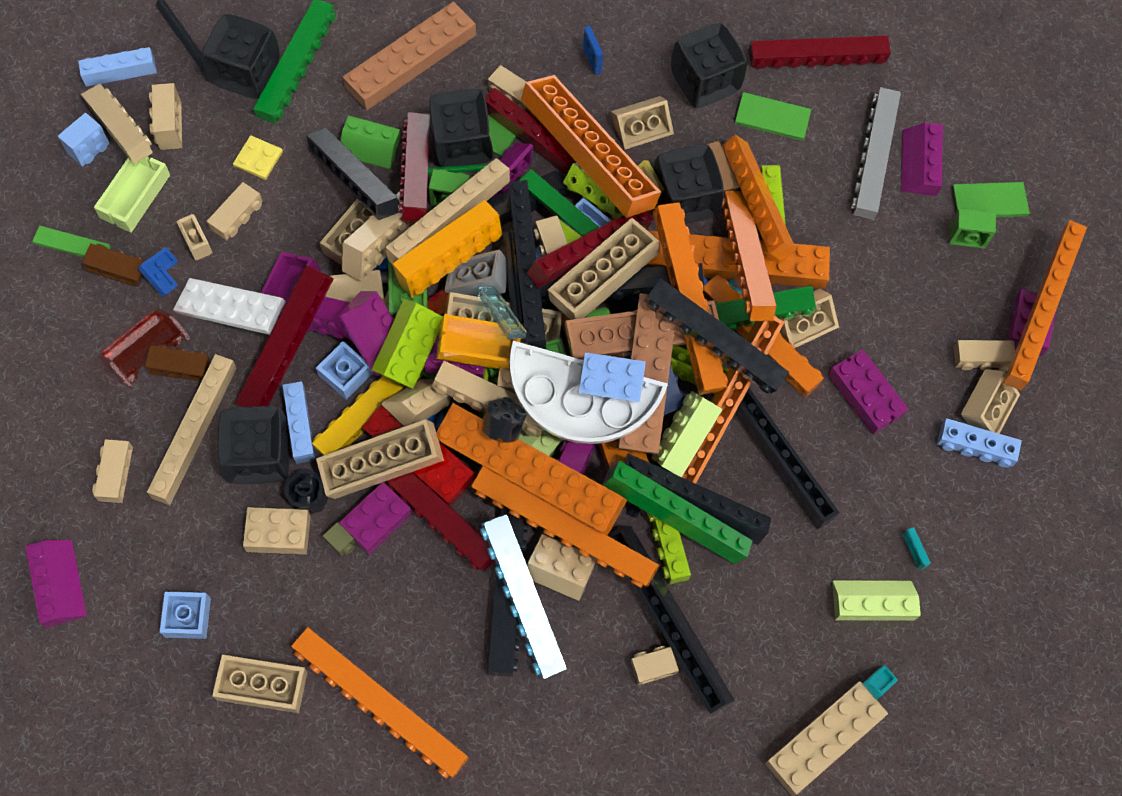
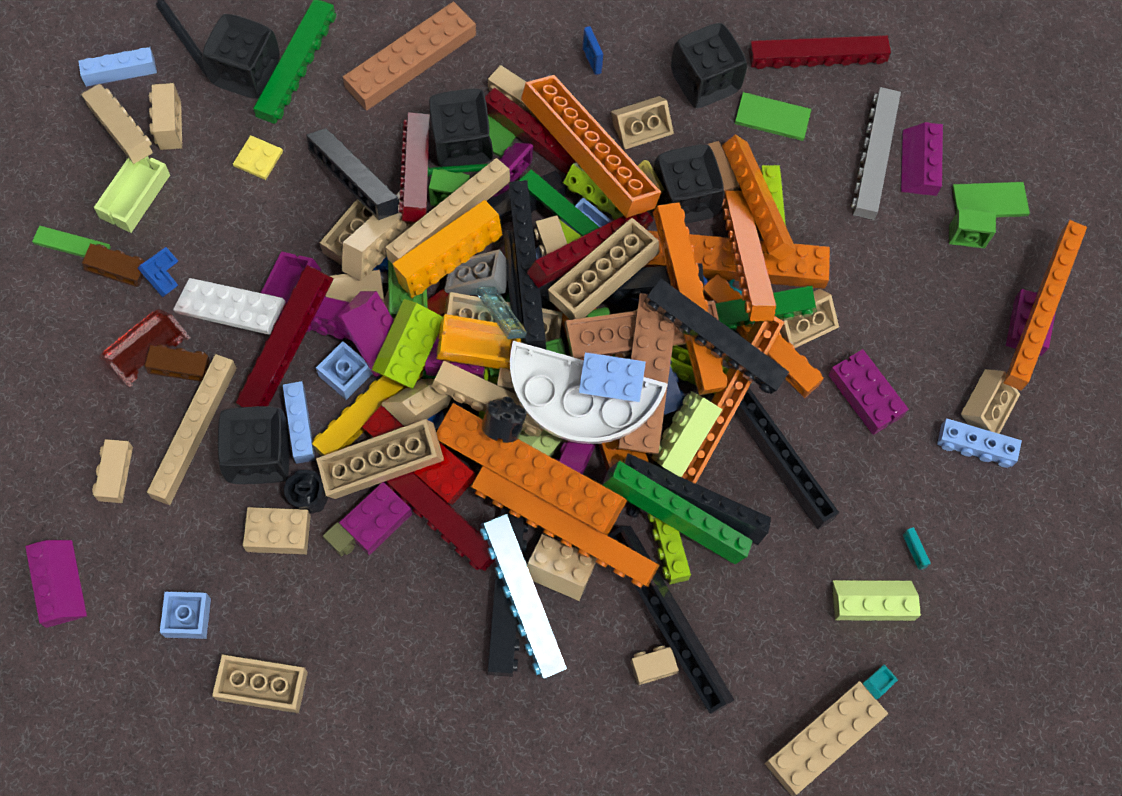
light blue brick [58,113,109,167] -> none
tan brick [177,214,212,260] -> none
tan brick [207,182,262,241] -> none
orange brick [291,627,469,779] -> none
bright green slope [341,115,401,170] -> none
tan brick [953,340,1015,371] -> none

